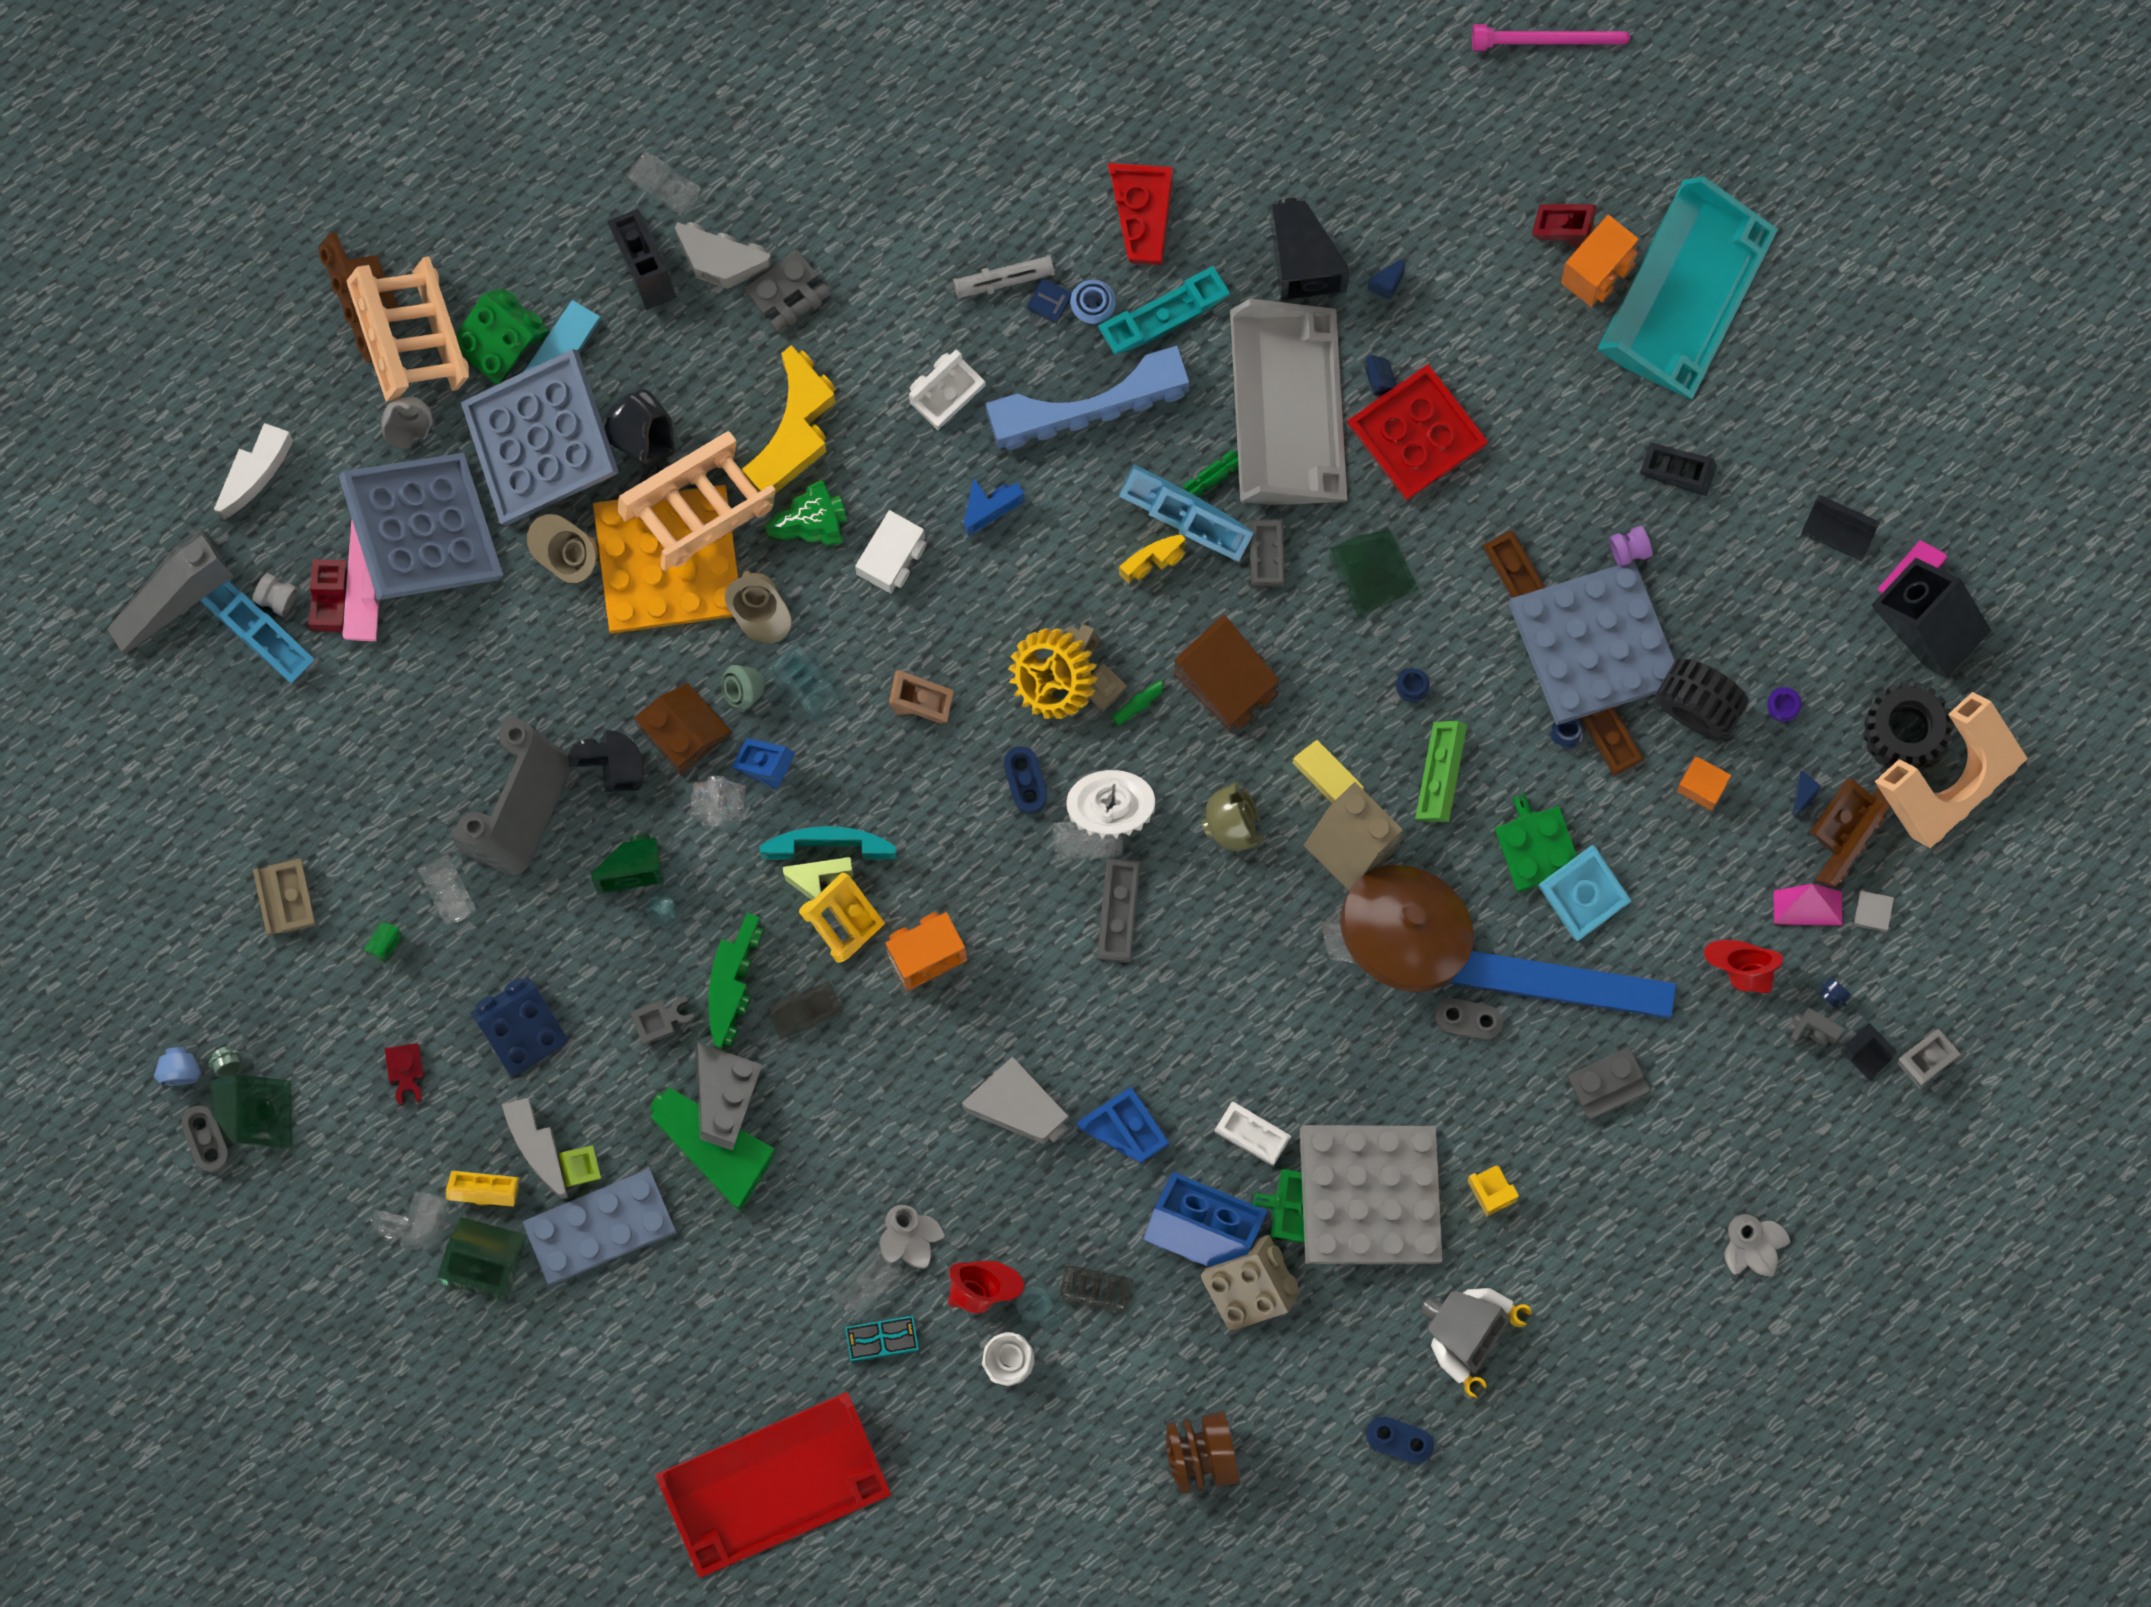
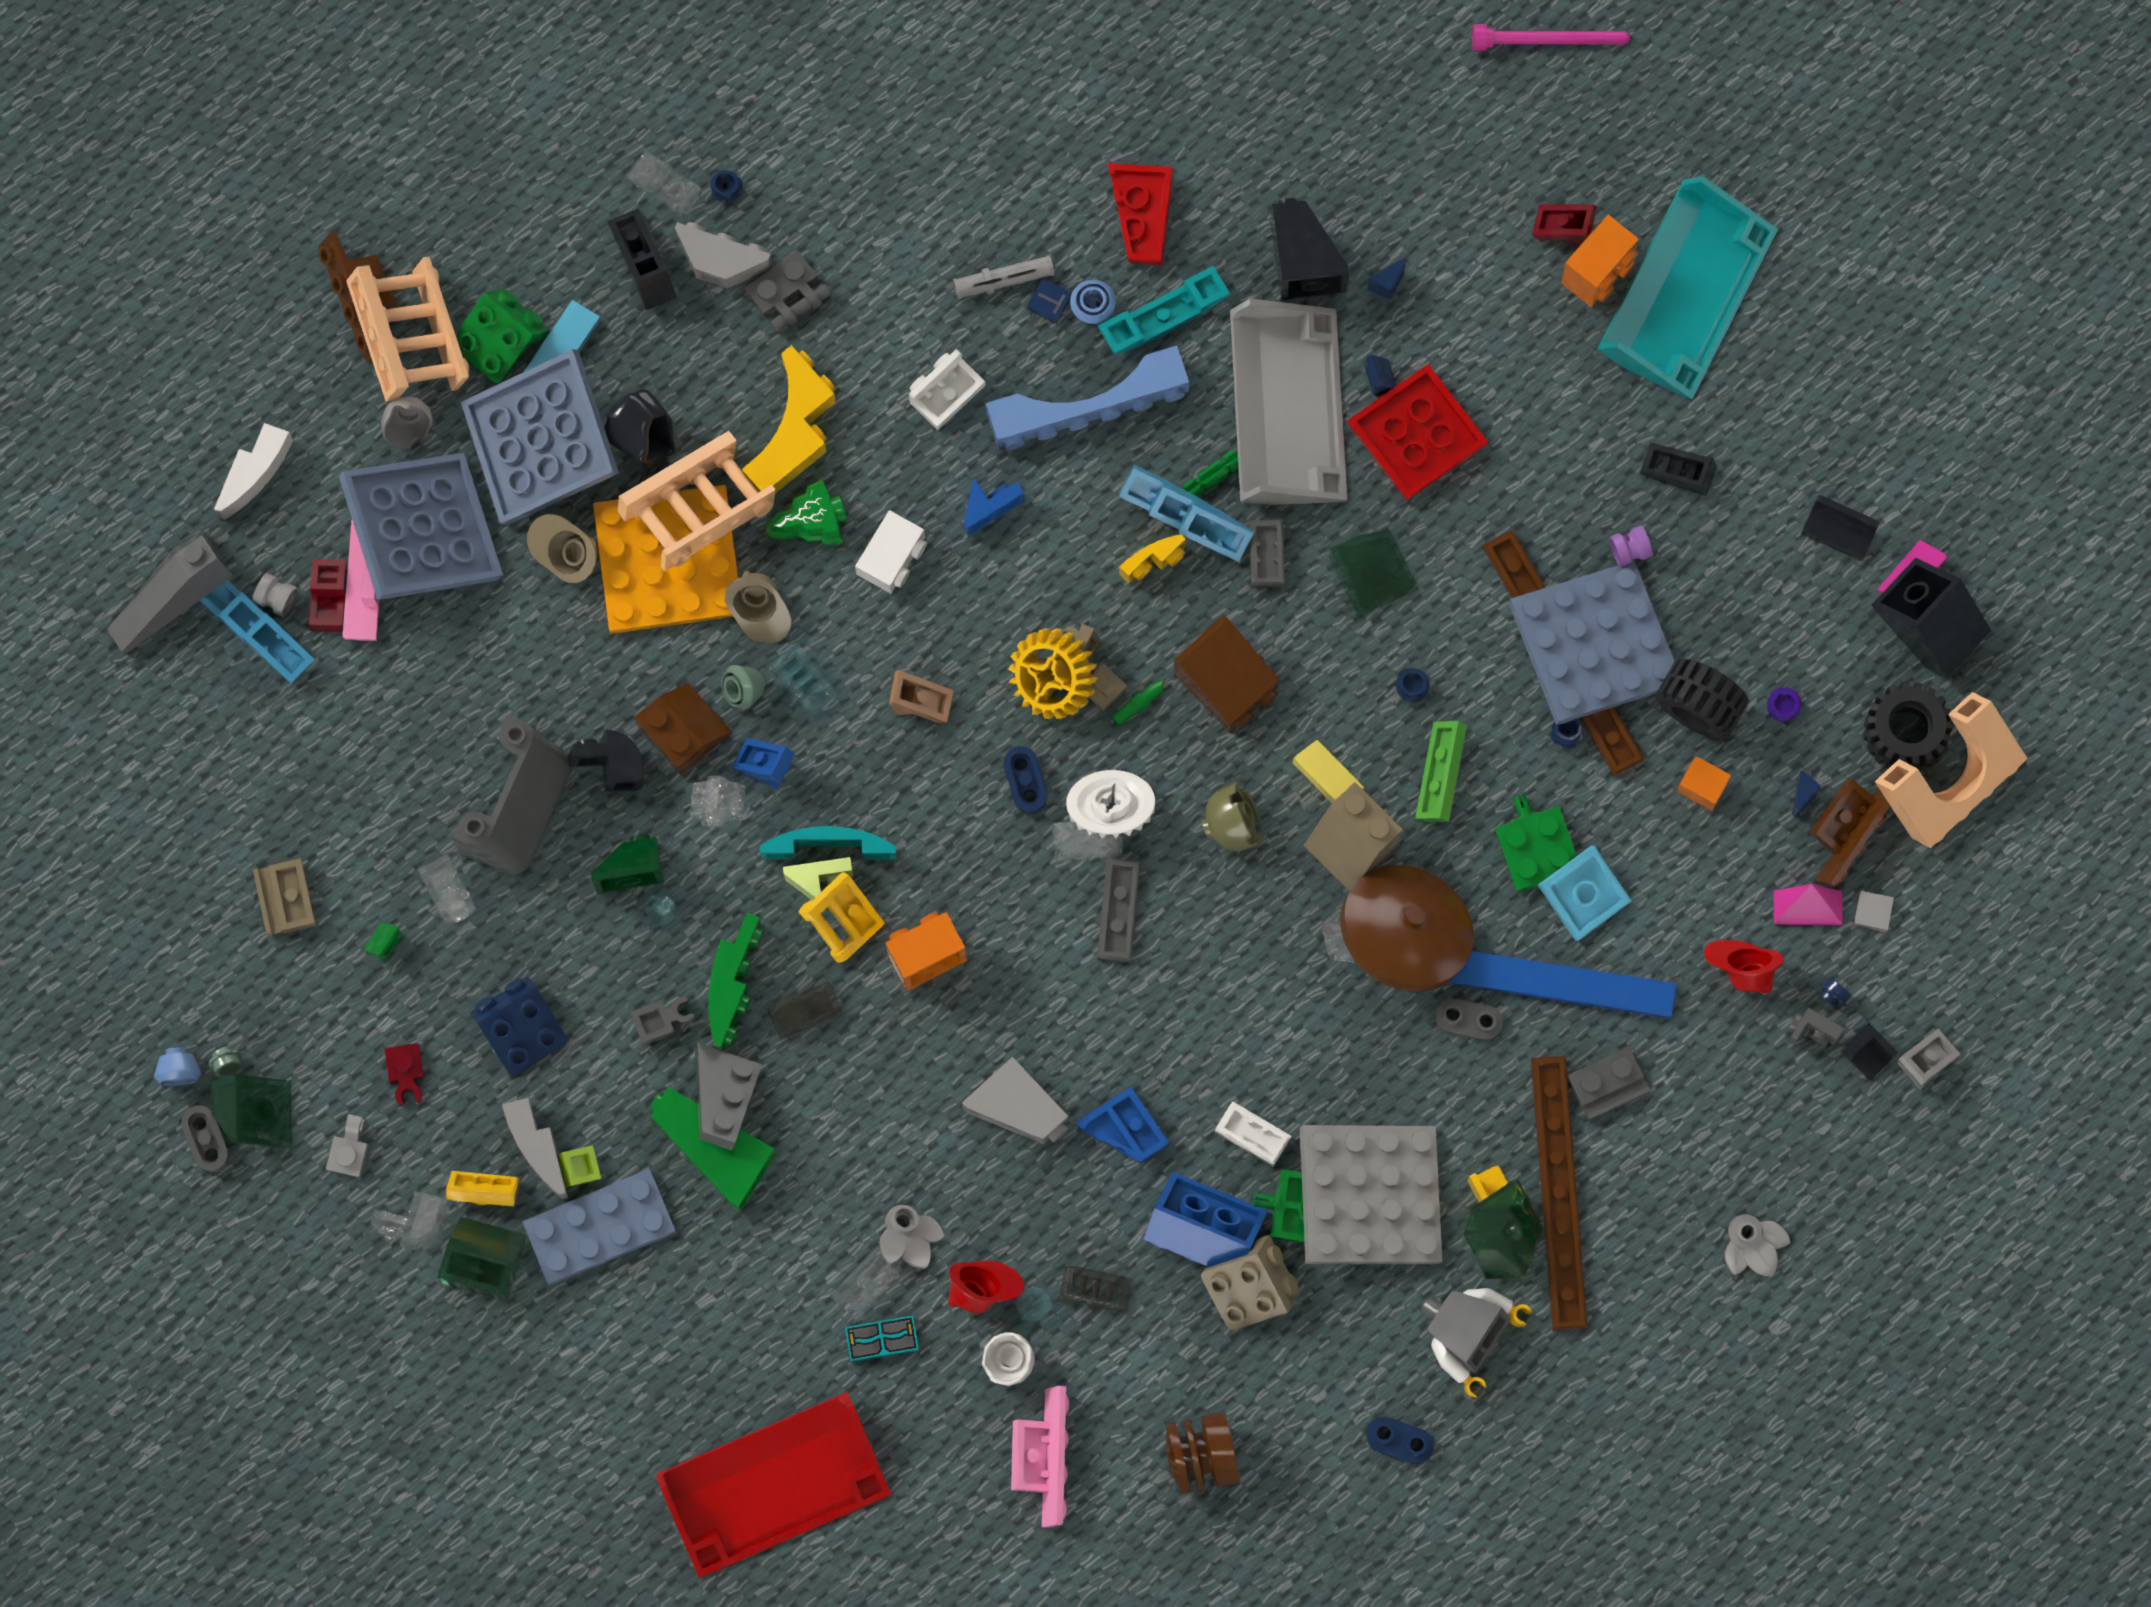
none -> light grey plate [326,1114,369,1178]
none -> dark blue plate [710,170,742,202]
none -> bright pink bracket [1011,1386,1069,1528]
none -> clear green slope [1463,1180,1542,1279]
none -> reddish brown tile [1531,1056,1588,1331]

